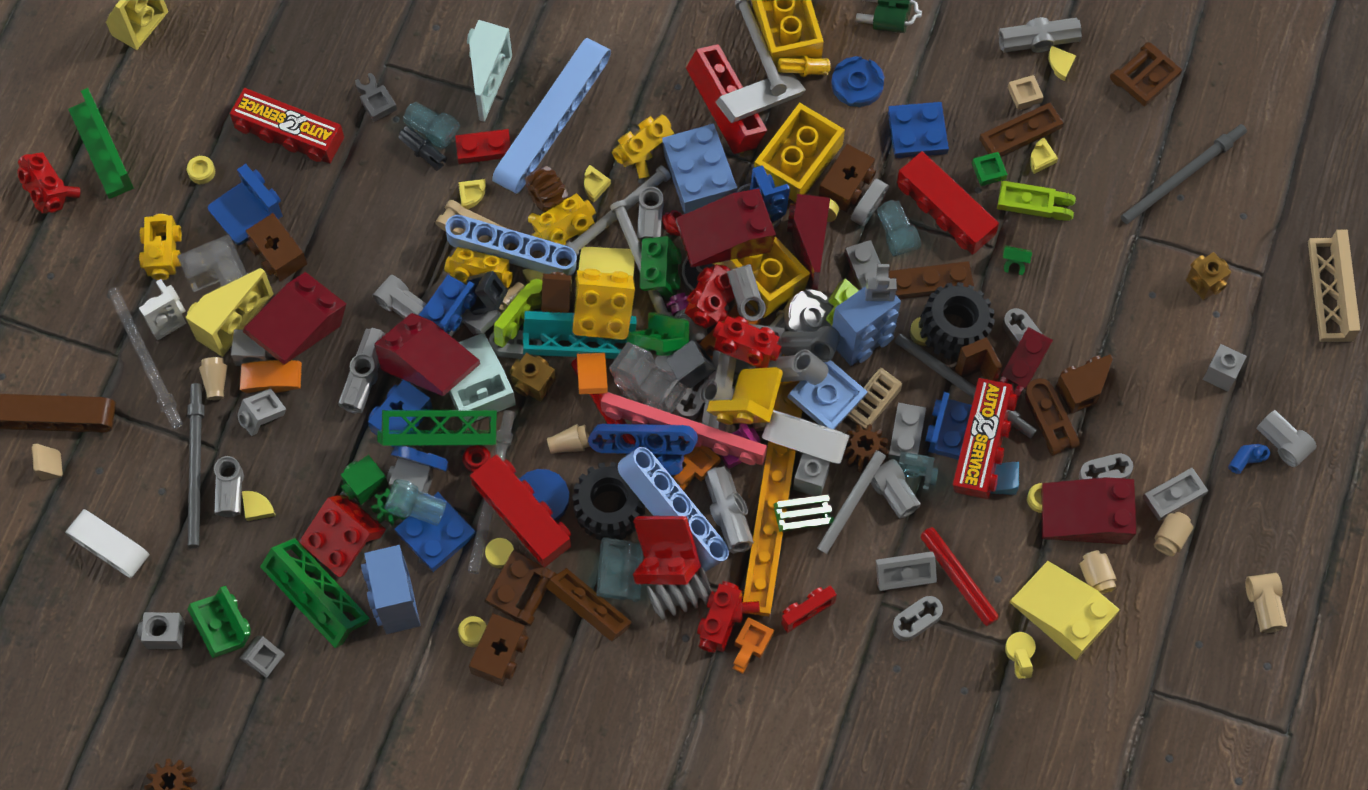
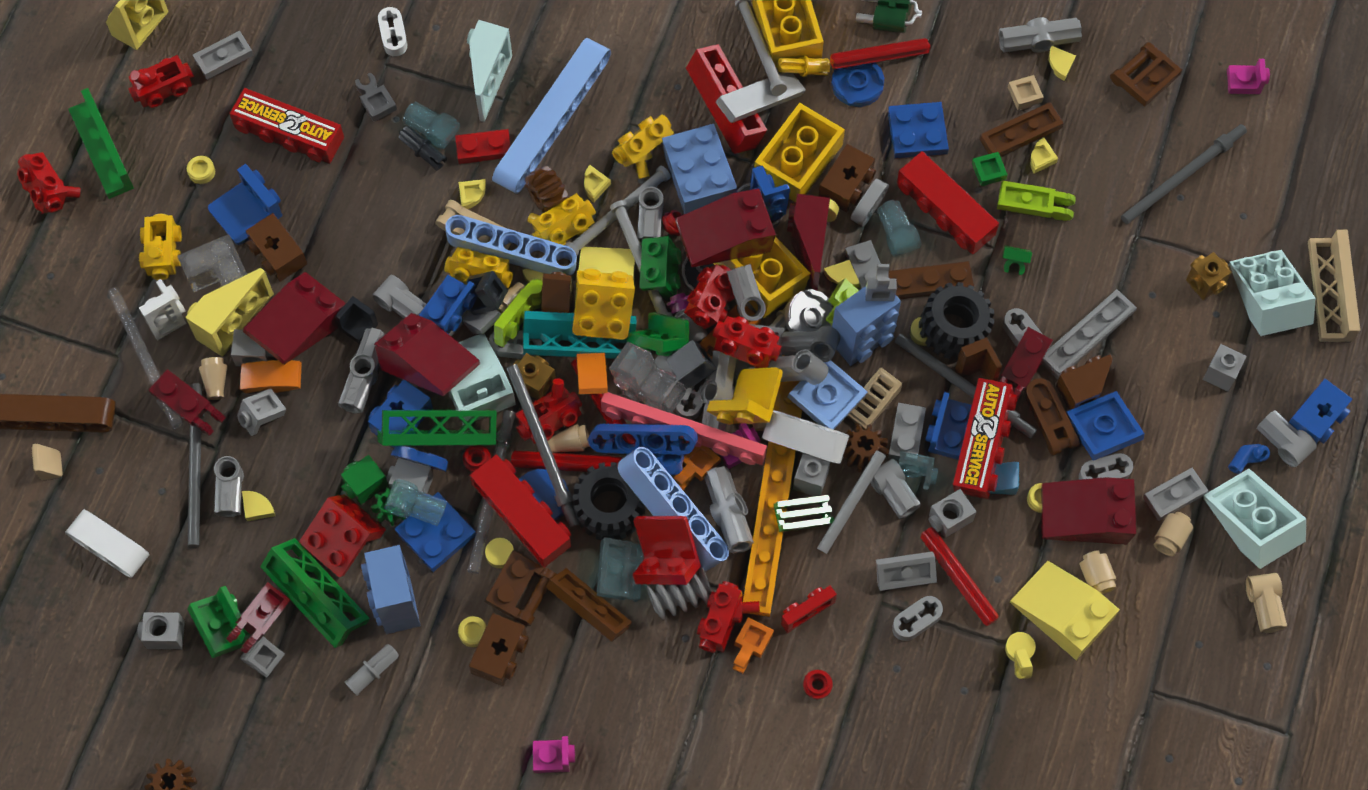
none -> red brick [128,55,194,108]
none -> dark red hinge [149,369,226,436]
none -> light grey plate [193,31,254,80]
none -> hinge [226,582,290,654]
none -> black panel [335,296,378,344]
none -> light grey axle [345,644,399,696]
none -> white beam [378,7,407,56]
none -> dark grey bar [507,364,580,528]
none -> red axle [511,450,623,472]
none -> red brick [515,378,582,444]
none -> dark pink bracket [533,736,575,773]
none -> red plate [803,670,833,699]
none -> light yellow tile [824,260,860,288]
none -> red axle [830,38,930,69]
none -> light grey brick [929,489,976,538]
none -> light grey tile [1041,289,1137,380]
none -> blue plate [1066,391,1145,461]
none -> light aqua slope [1204,469,1306,569]
none -> dark pink bracket [1227,59,1270,94]
none -> light aqua slope [1229,250,1316,336]
none -> blue brick [1289,379,1352,444]

